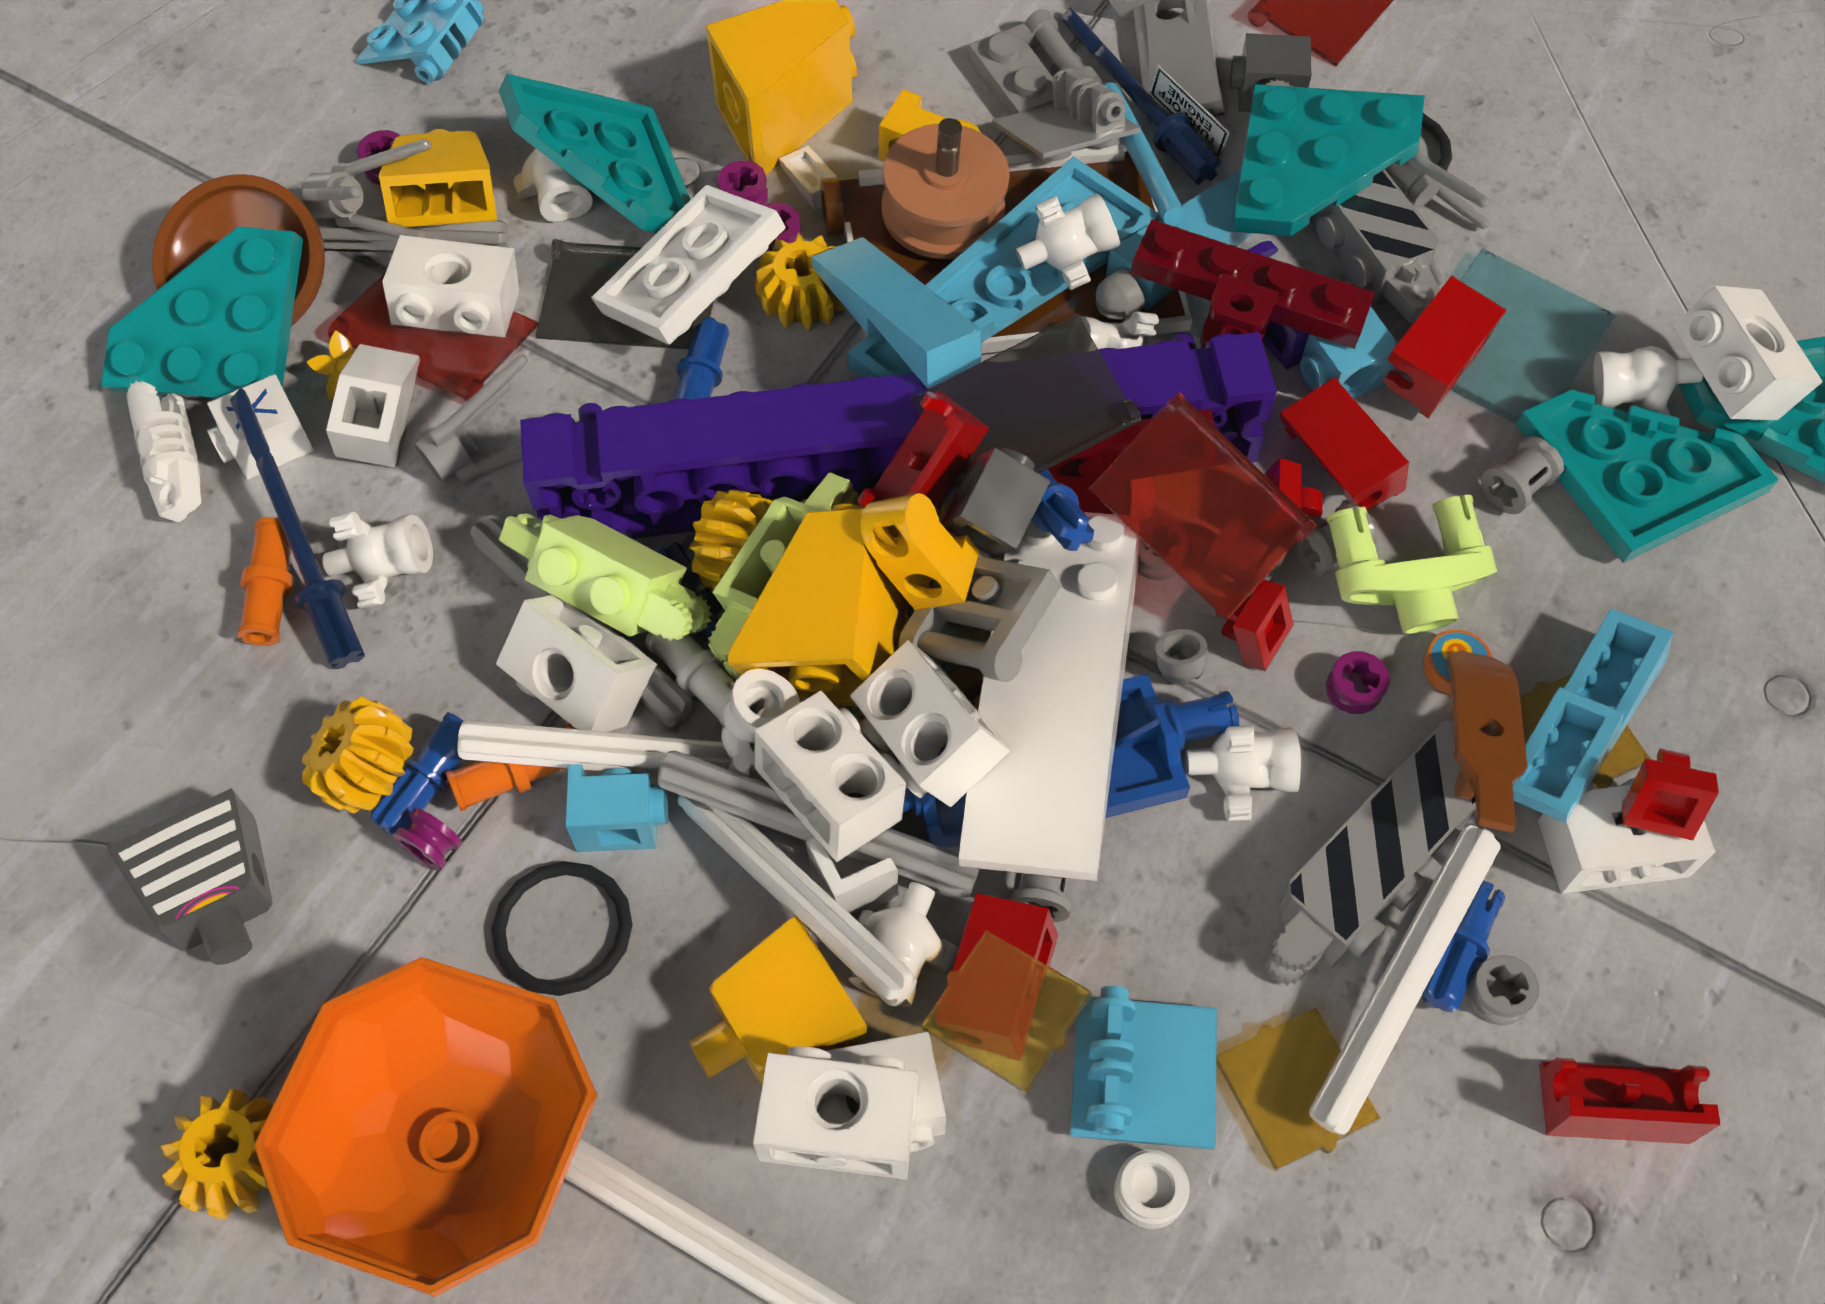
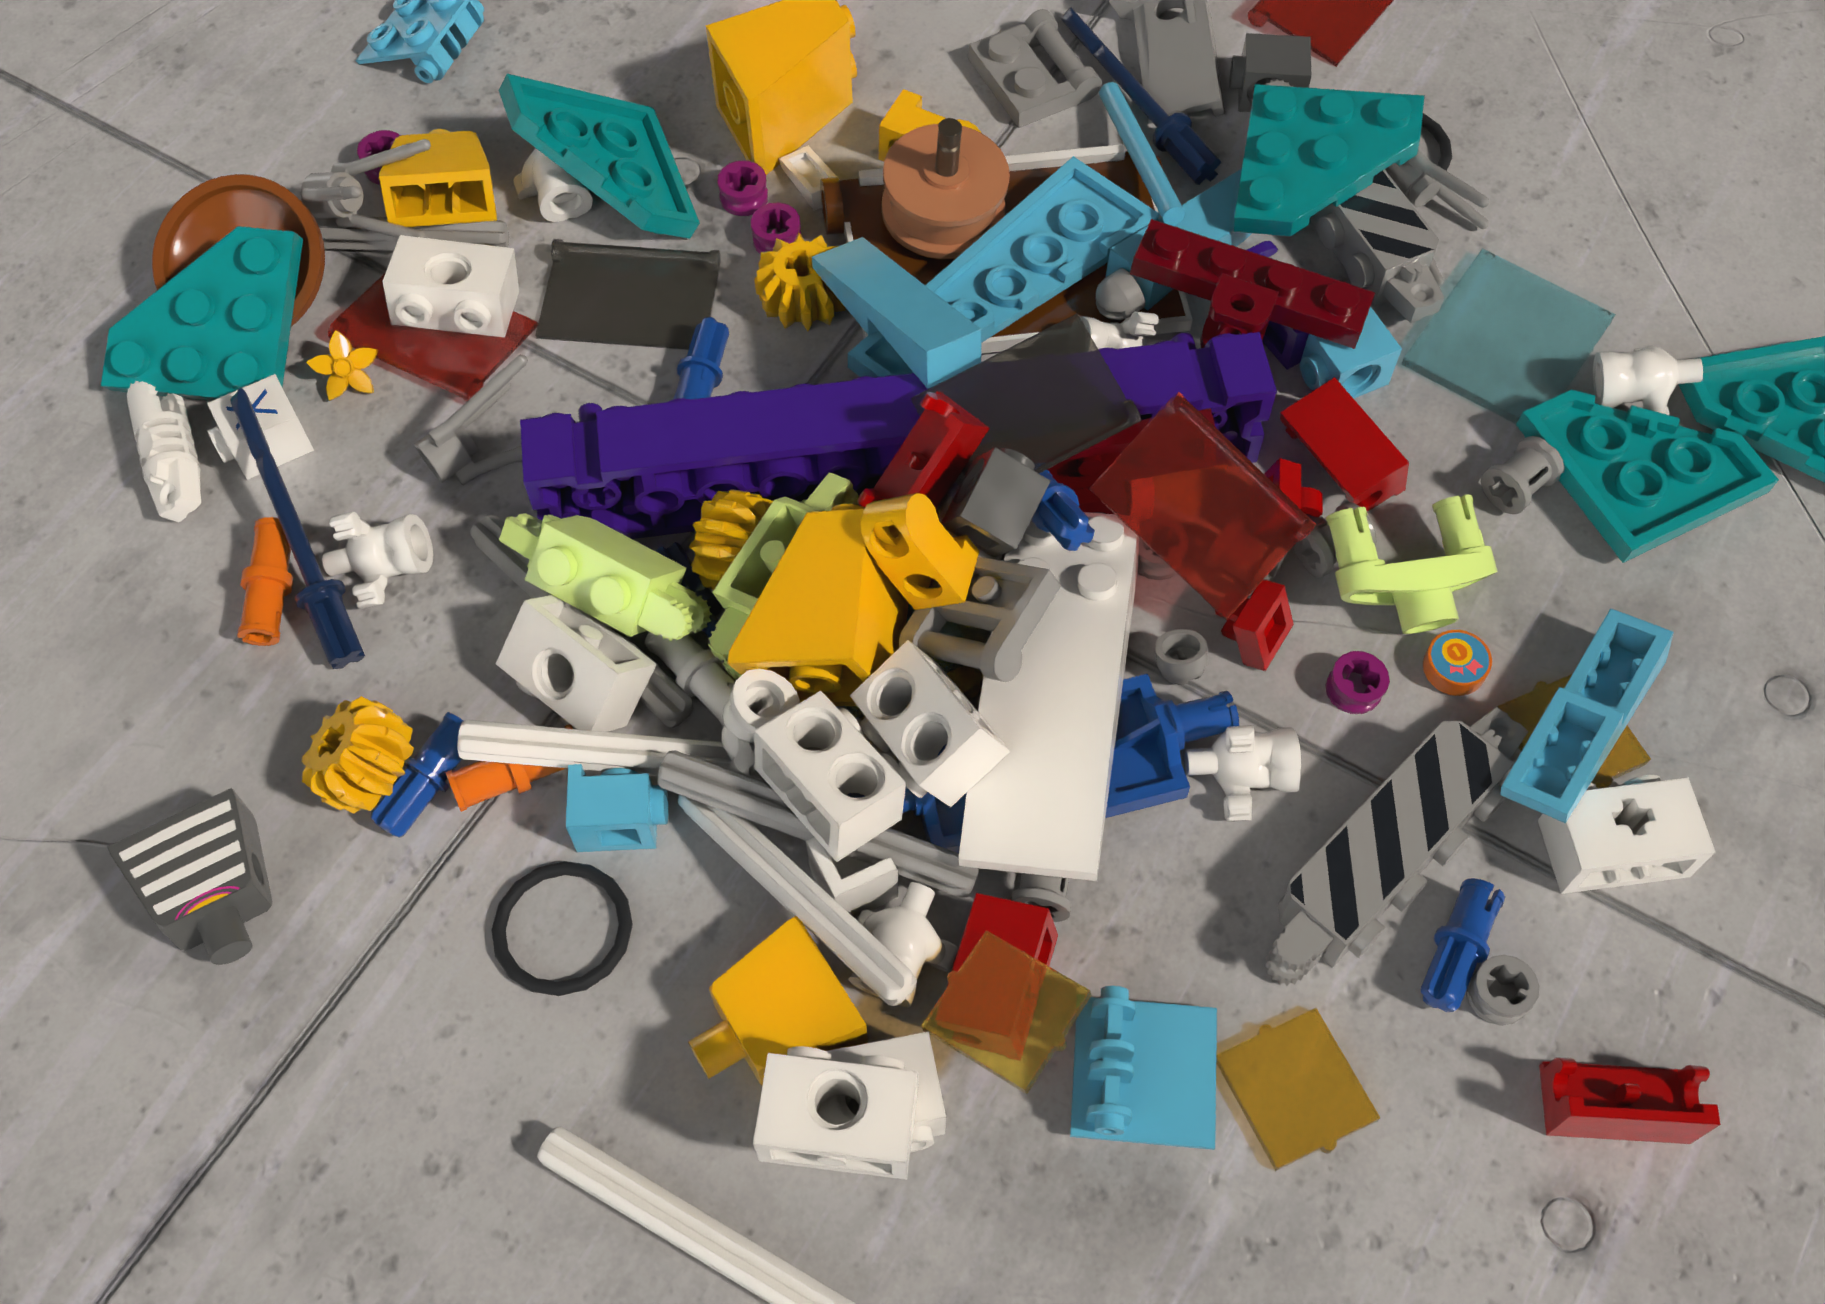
yellow gear [161,1088,274,1220] -> none
orange rock [254,957,598,1297] -> none
white slope [326,344,420,468] -> none
magenta bush [392,807,462,871] -> none
white plate [591,185,786,345] -> none
light grey hinge [992,67,1140,161] -> none
white piece [1015,193,1120,290] -> none
white tile [1114,1150,1190,1229] -> none
white sticker [1149,65,1230,159] -> none
white axle [1309,825,1500,1135] -> none
red hinge [1384,275,1507,419] -> none
dark orange piece [1445,651,1528,833] -> none
red tile [1622,748,1719,840] -> none
white brick [1673,285,1823,420] -> none

